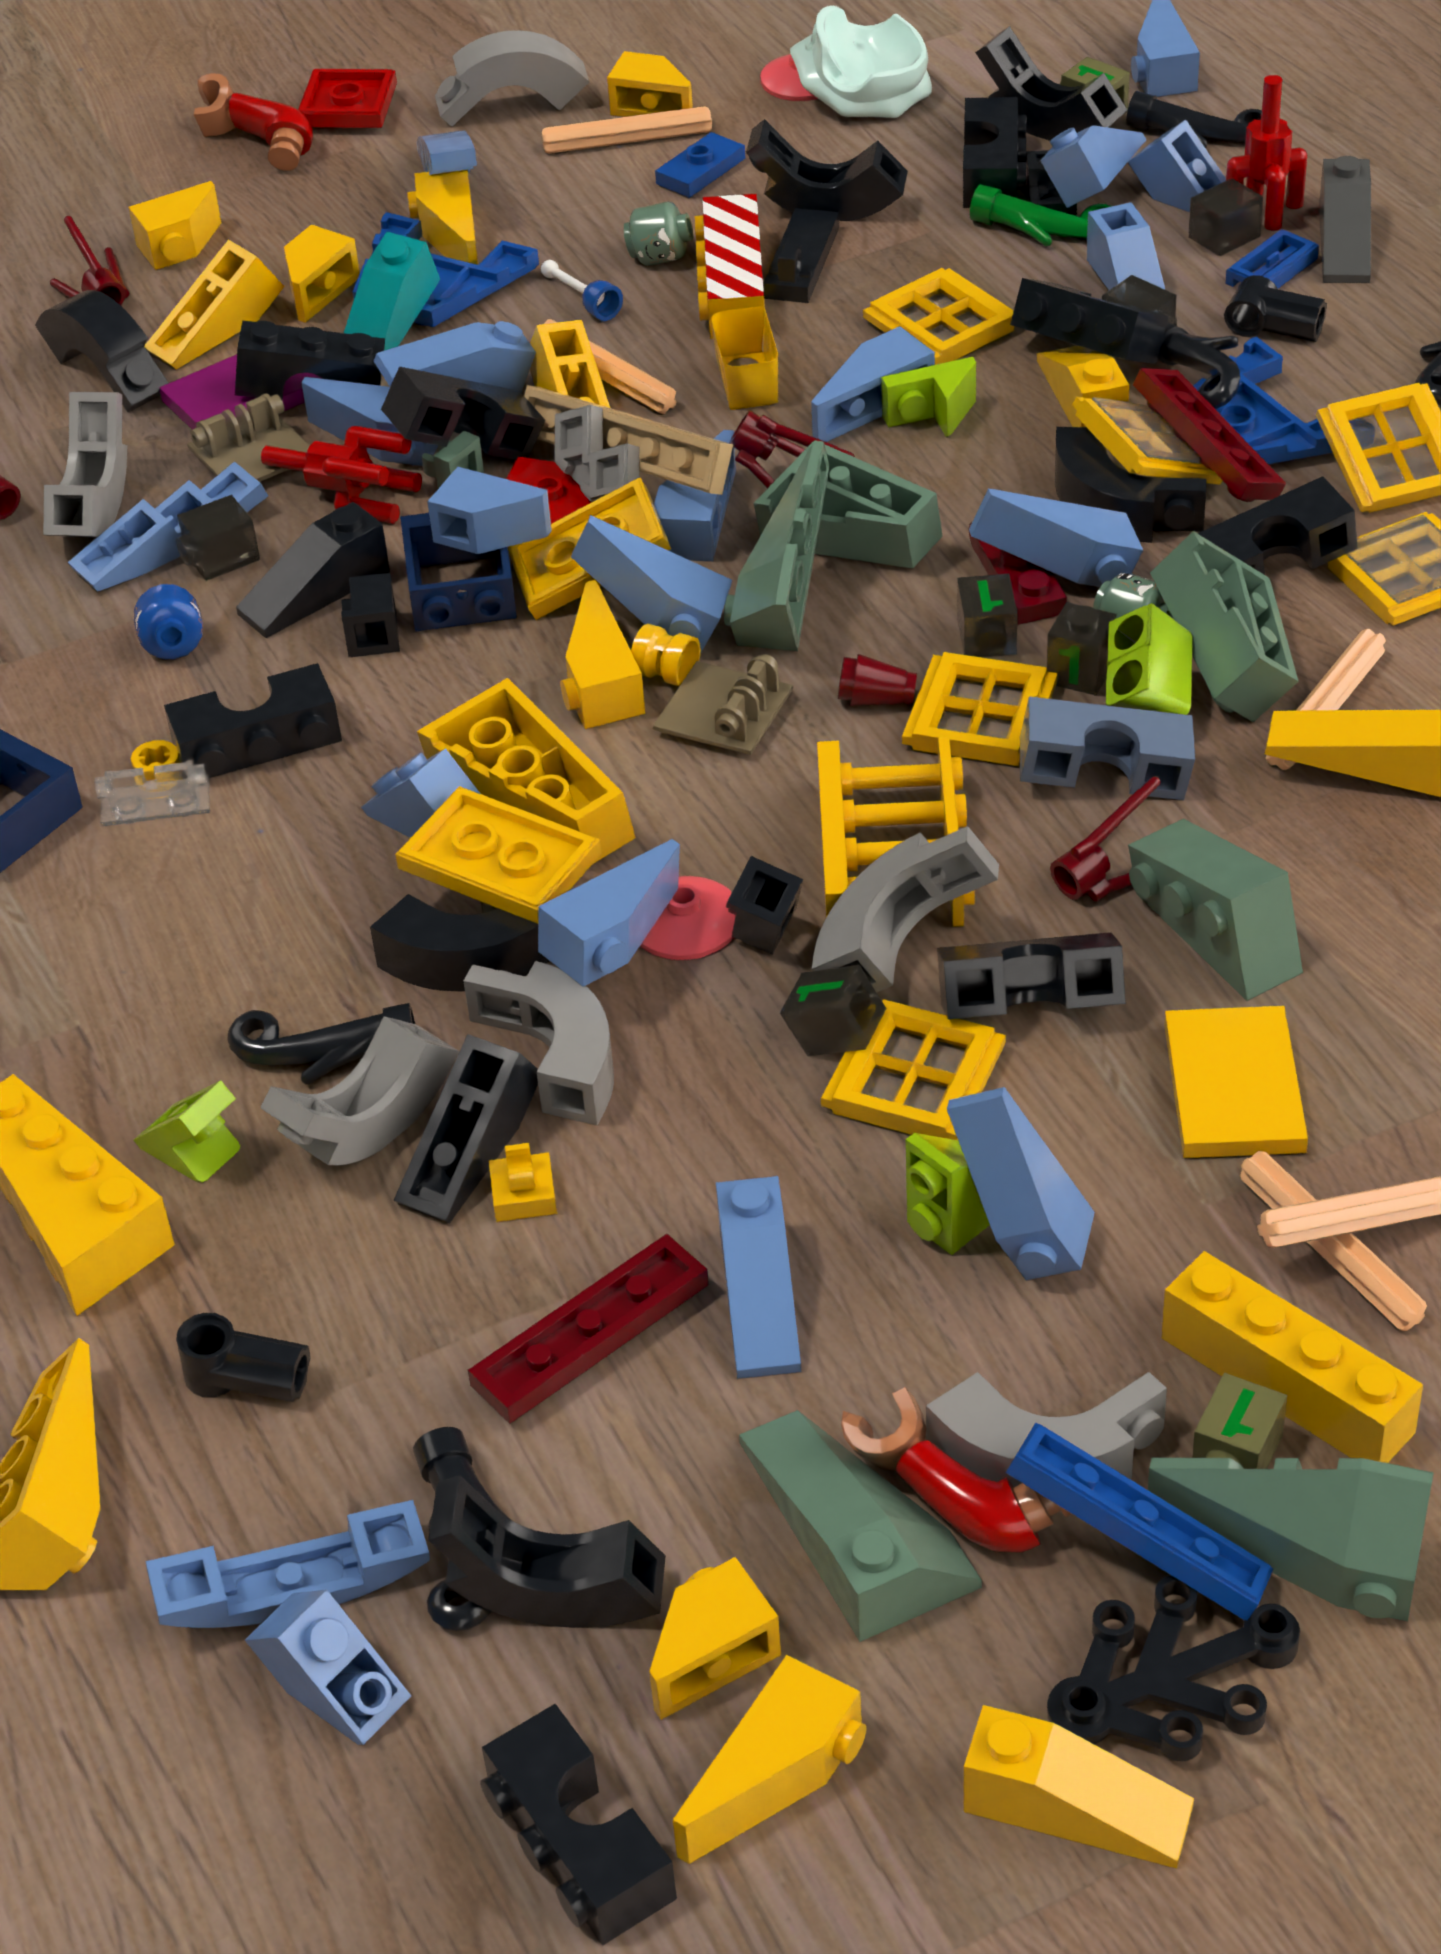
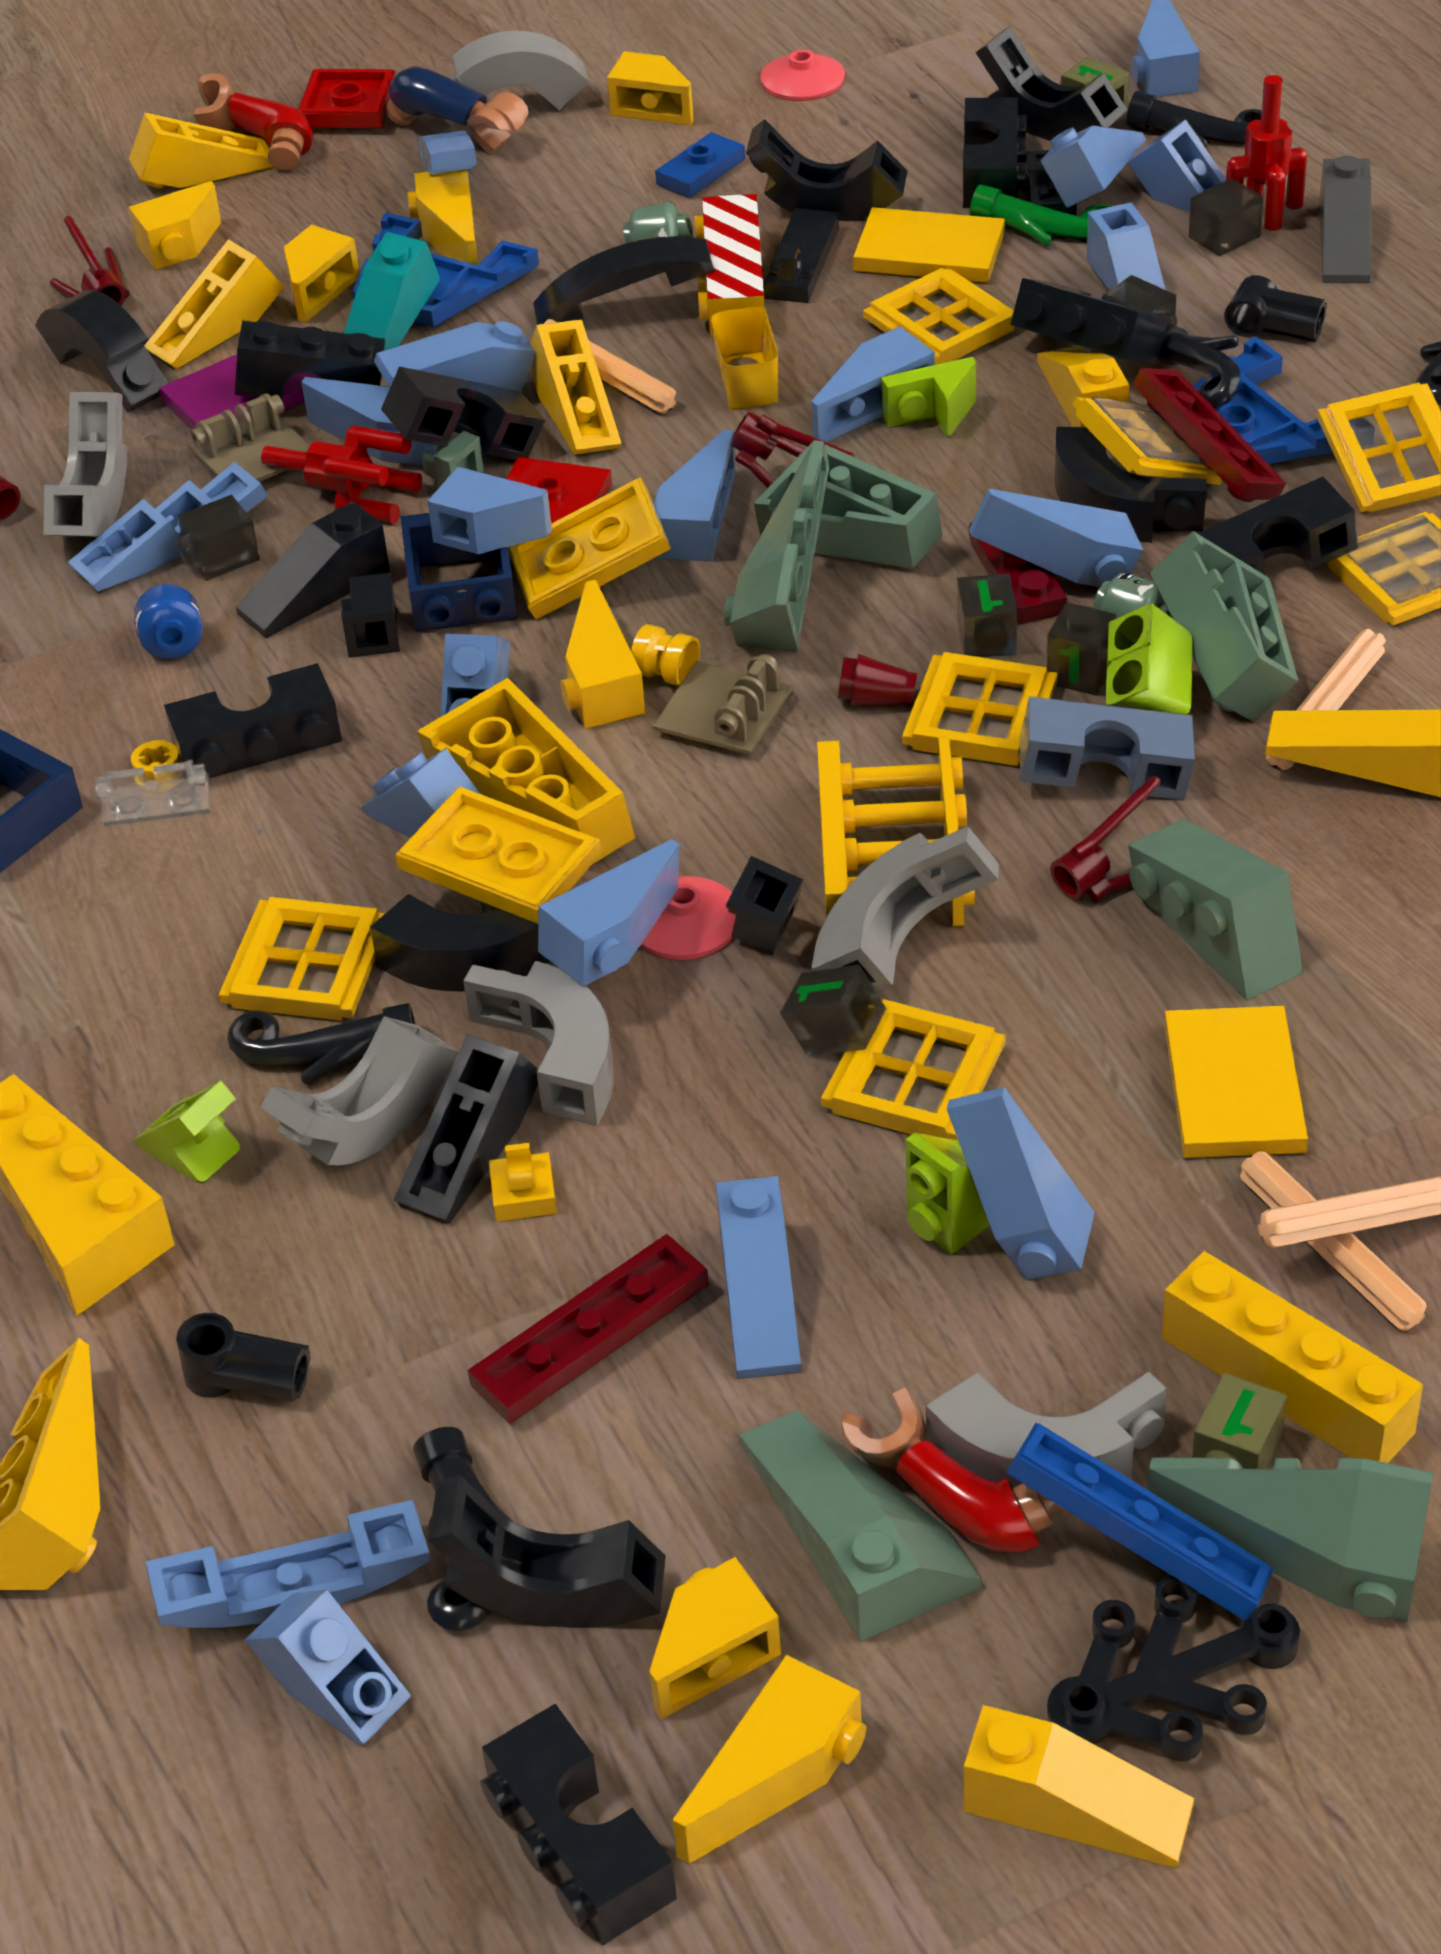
tan tile [524,385,733,495] -> none
blue hinge [541,260,623,321] -> none
light nougat axle [542,106,712,154] -> none
light grey tile [555,405,639,502] -> none
medium blue slope [571,515,733,654] -> none
light aqua piece [790,5,932,118] -> none
black arch [937,932,1126,1019] -> none
blue tile [1225,229,1319,289] -> none
none -> yellow slope [129,112,274,188]
none -> yellow piece [218,897,385,1021]
none -> piece [386,66,529,155]
none -> medium blue slope [440,633,511,717]
none -> black slope [533,236,715,325]
none -> yellow tile [853,207,1005,283]

